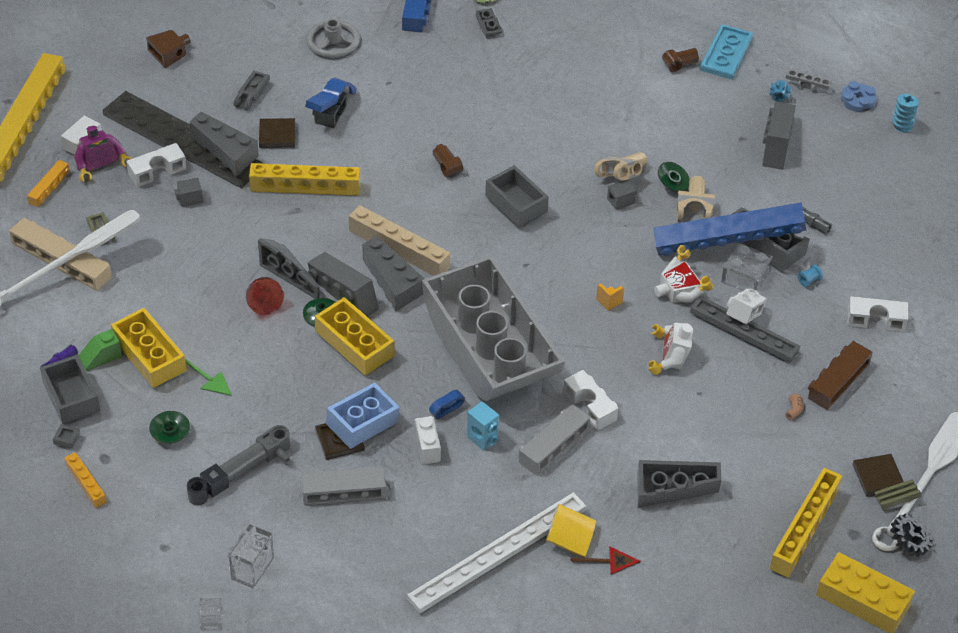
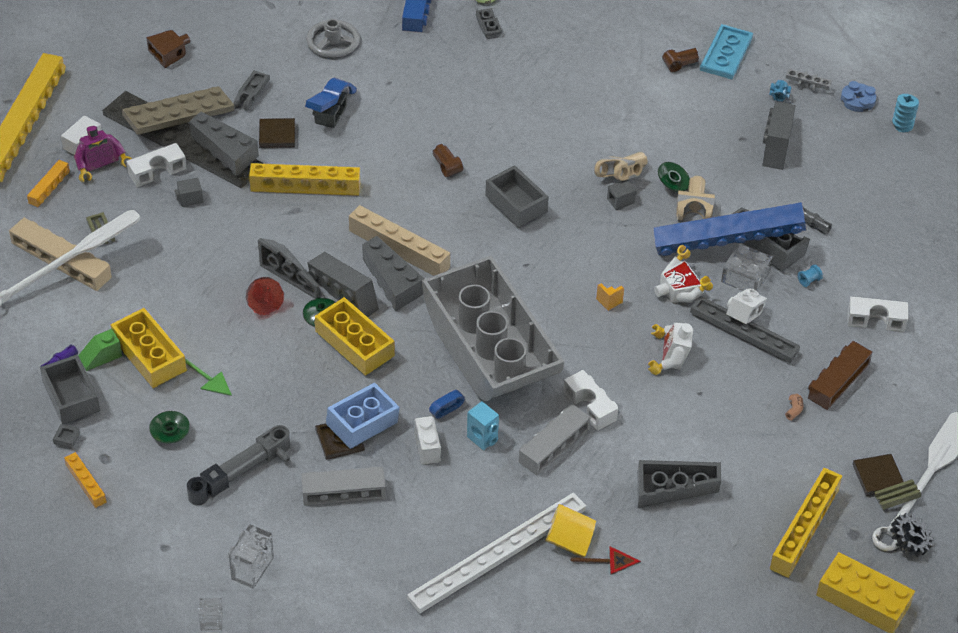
none -> dark tan plate [122,86,235,135]

